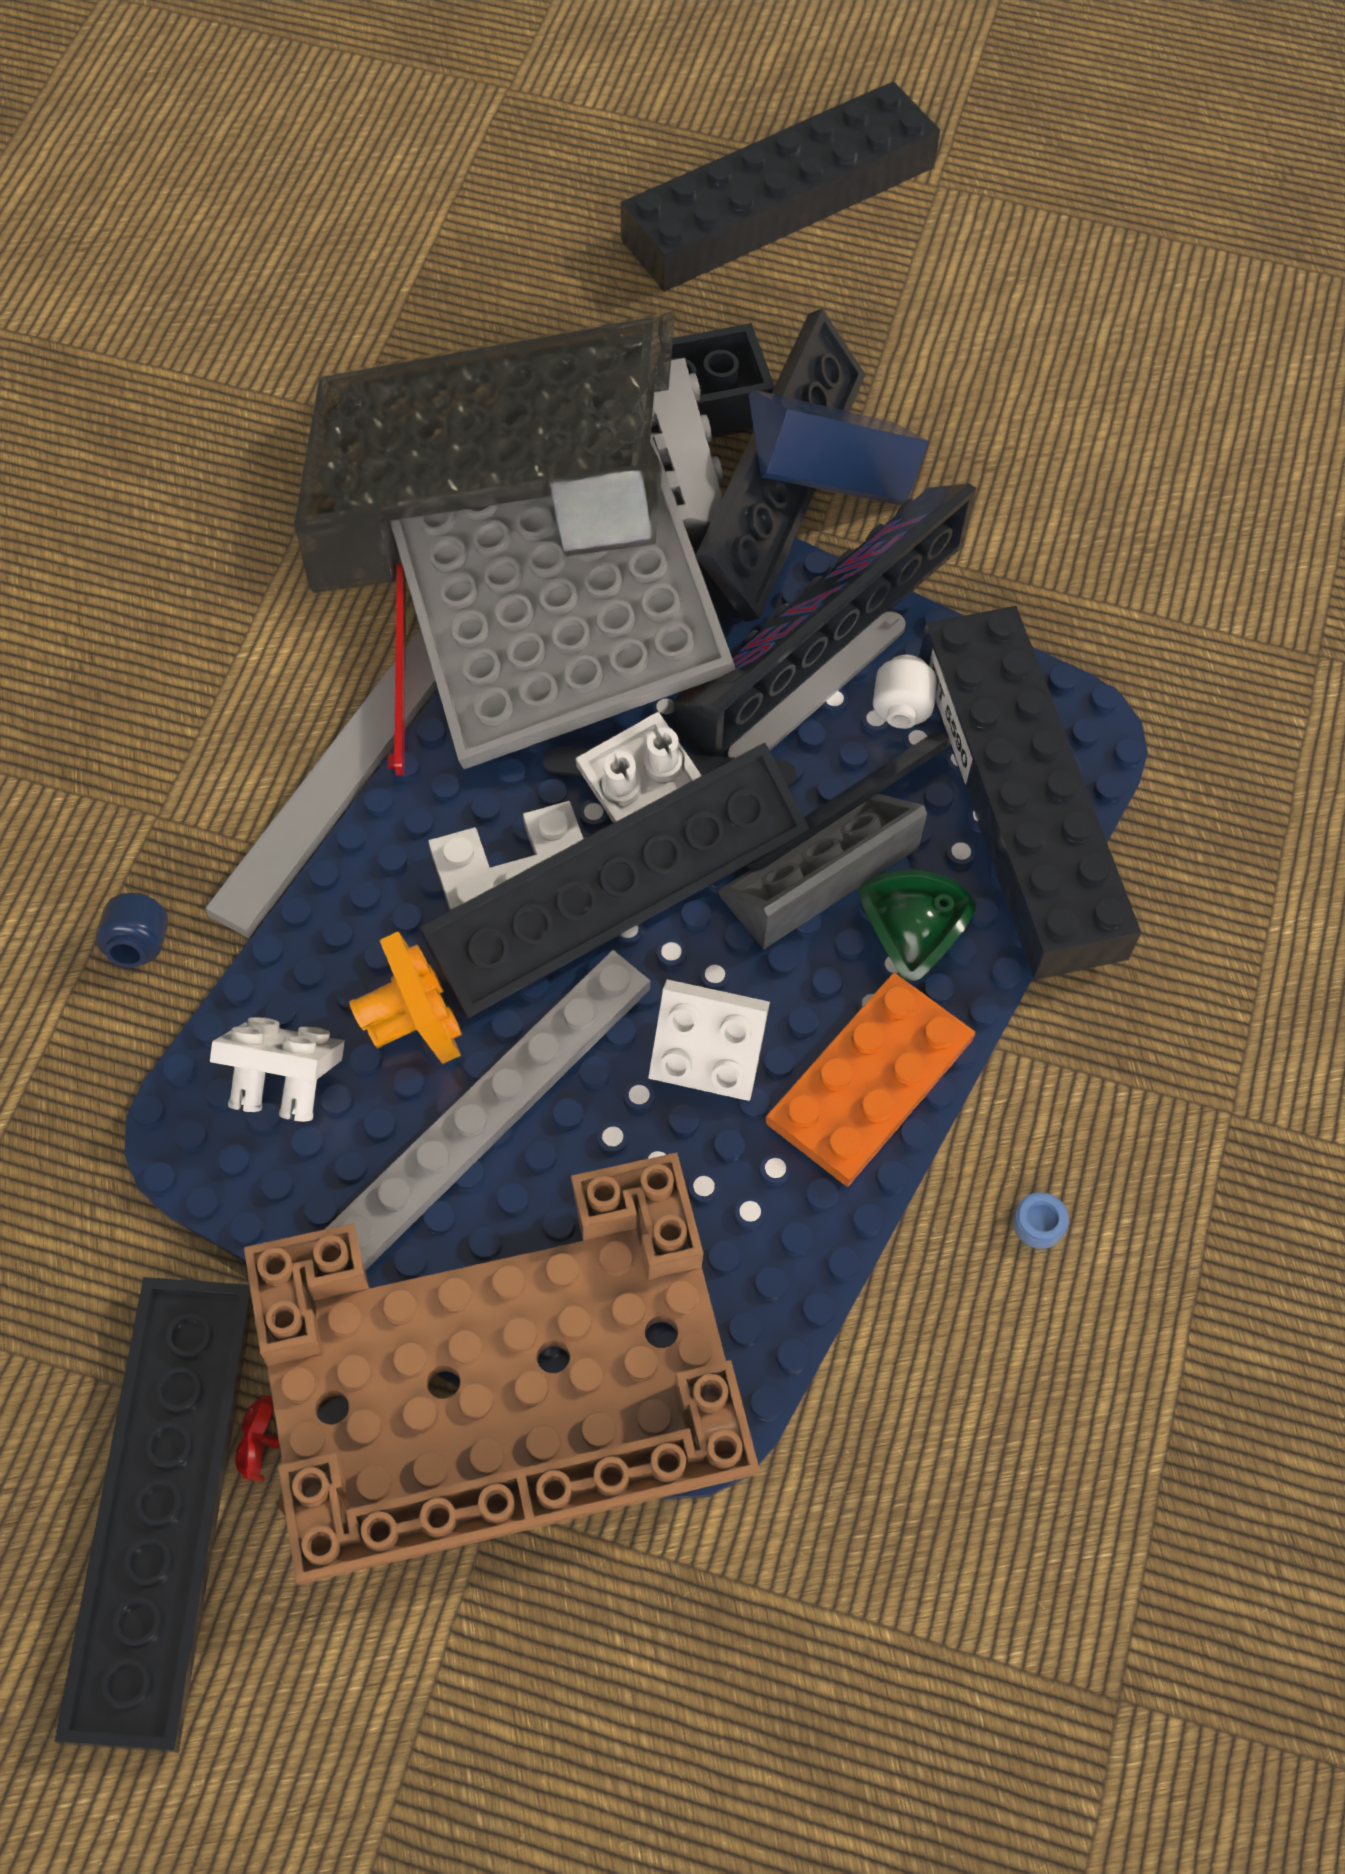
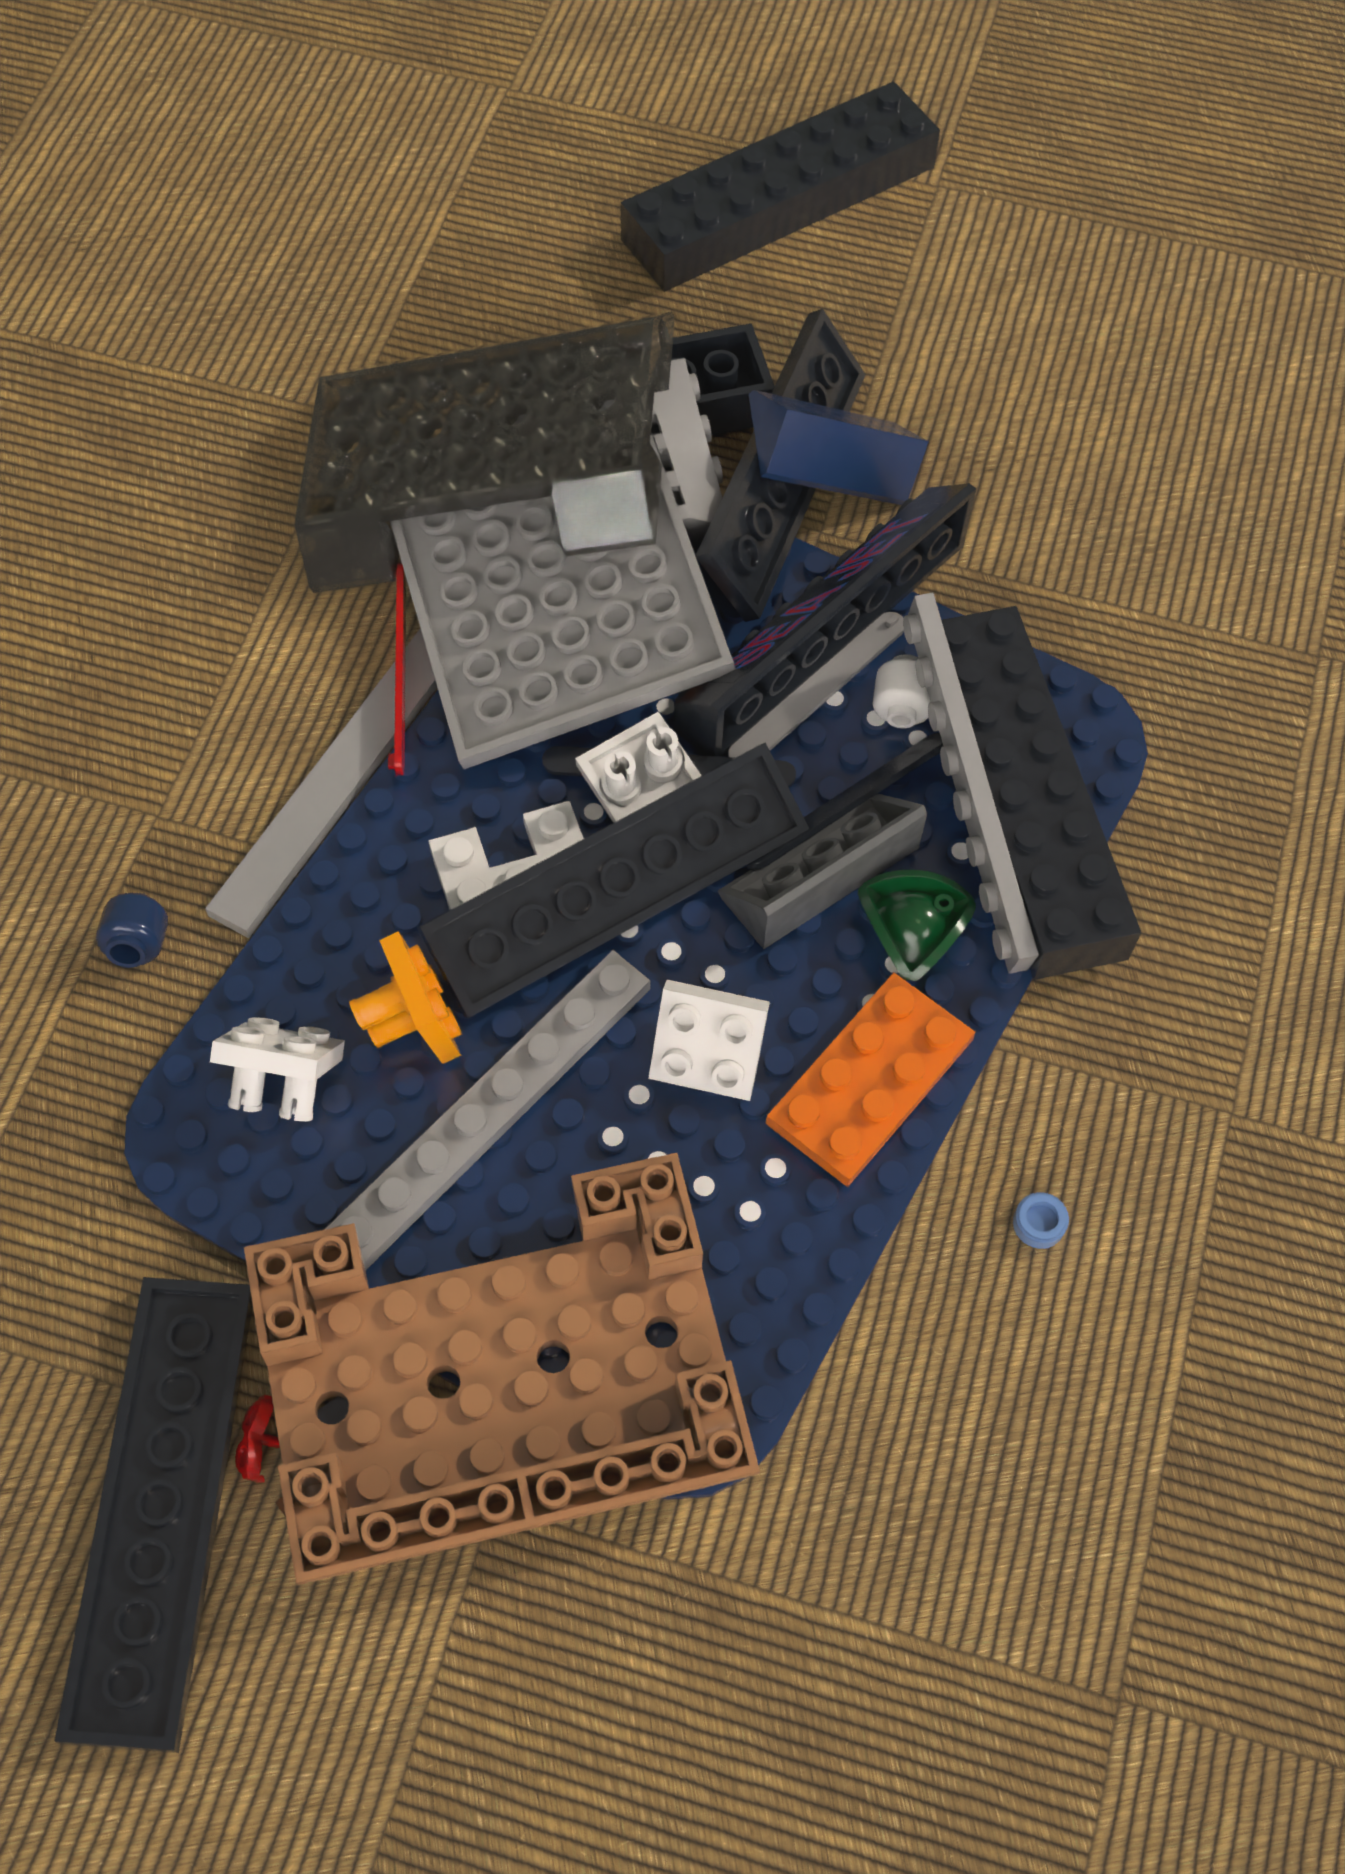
none -> light grey plate [903,593,1039,974]

